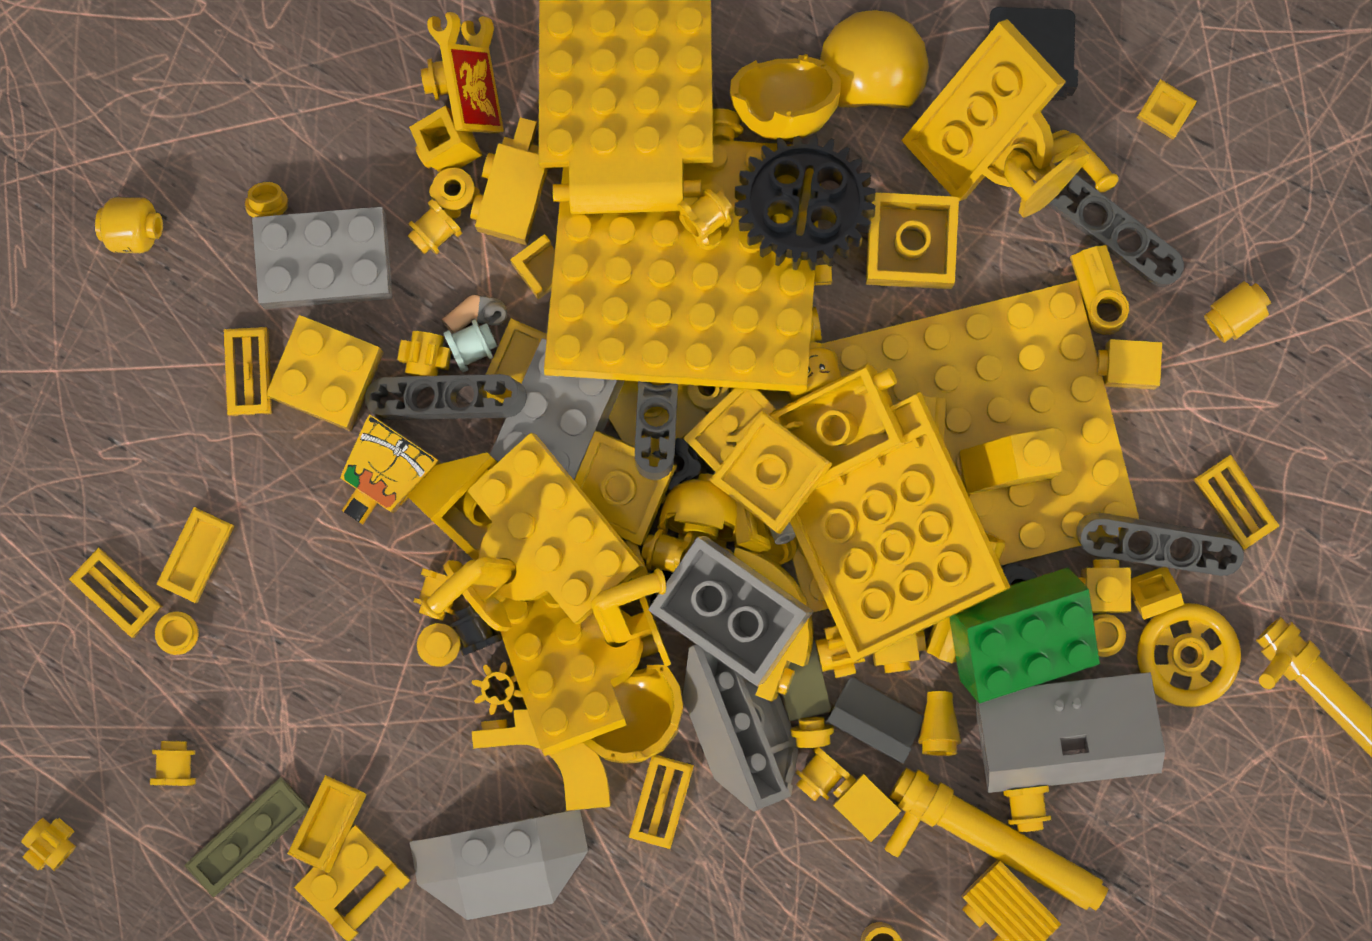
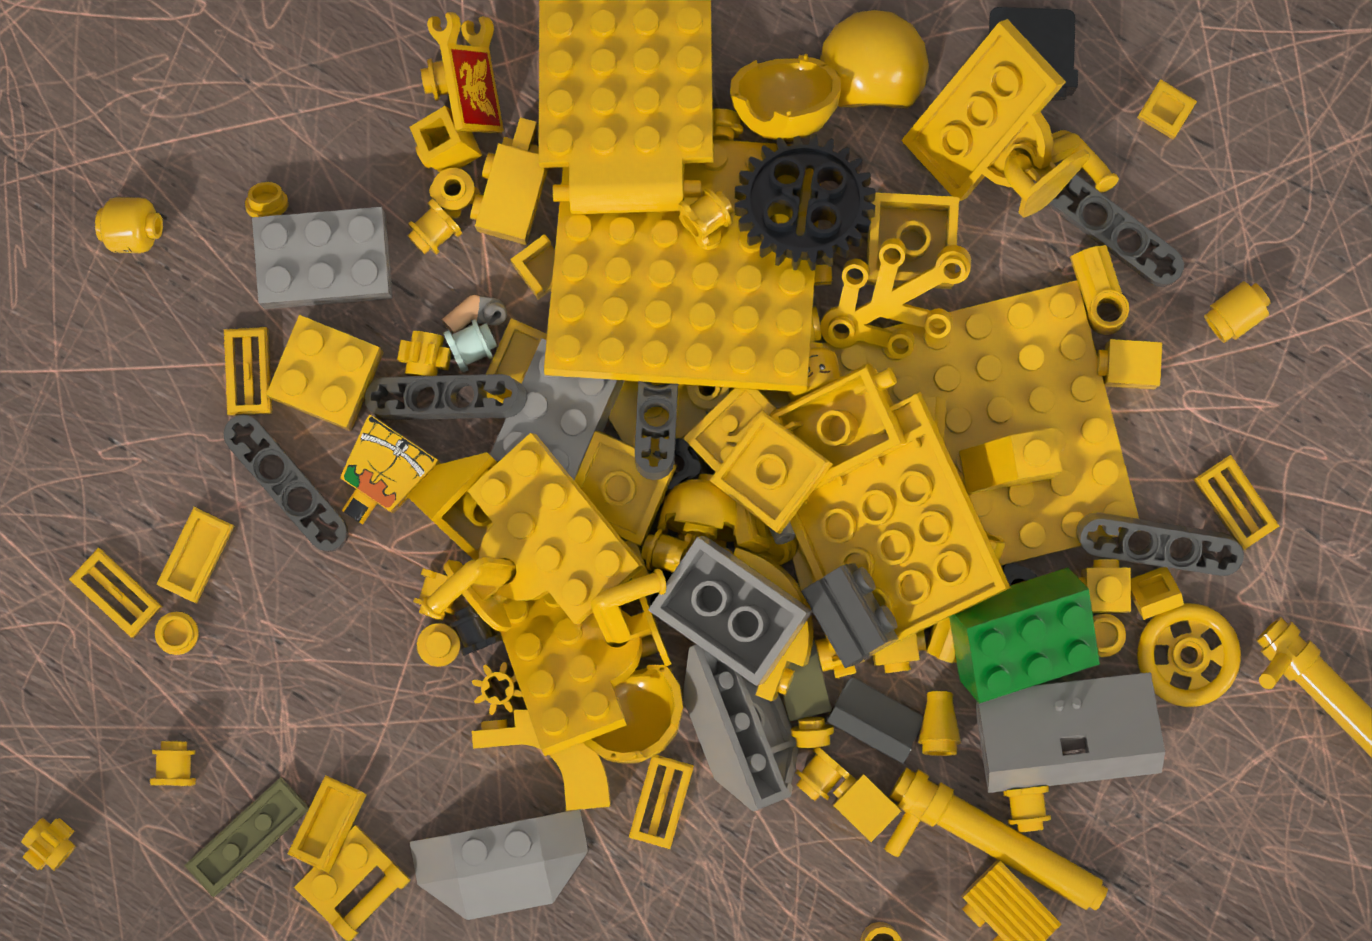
none -> dark grey beam [223,415,349,552]
none -> dark grey brick [801,563,899,668]
none -> yellow plant [820,238,971,358]

